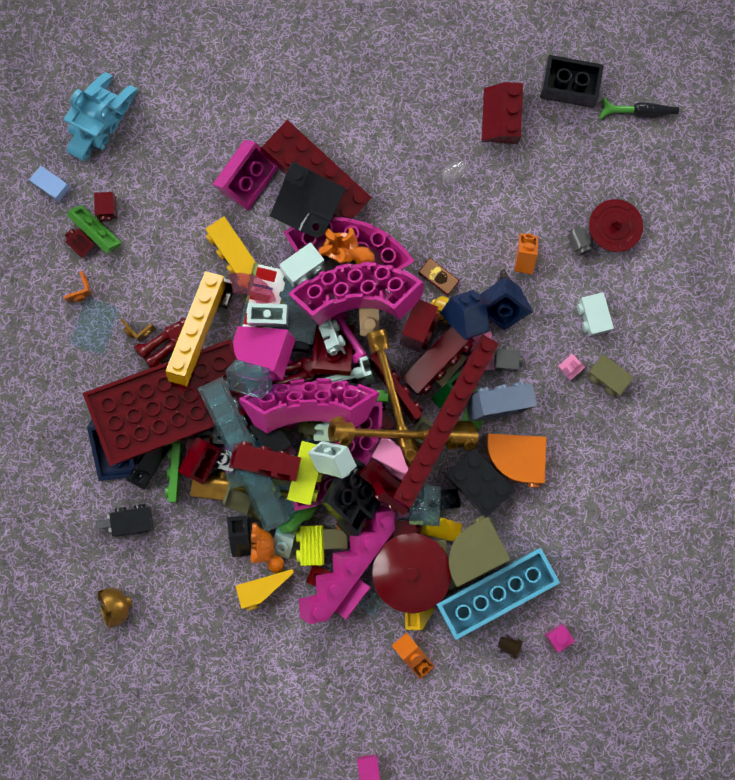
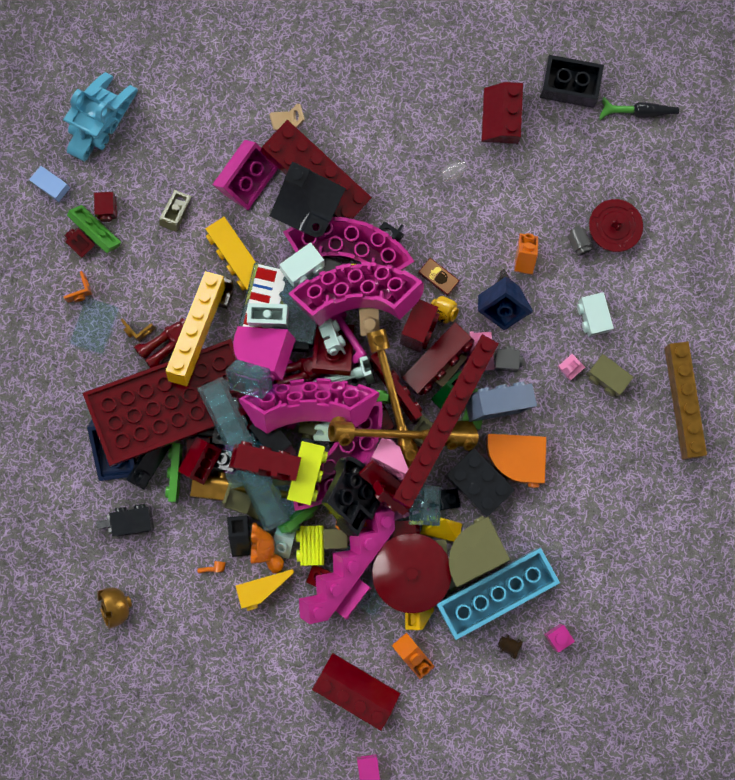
clear pink tile [229,273,277,304] -> none
light aqua brick [308,441,356,478] -> none
orange animal [319,228,375,264] -> none
dark blue slope [440,290,489,340] -> none
none -> olive slope [159,190,192,232]
none -> orange hand [197,561,225,573]
none -> tan bracket [269,104,305,131]
none -> dark red slope [312,653,401,731]
none -> black bracket [379,222,404,242]
none -> pearl gold brick [664,341,707,460]

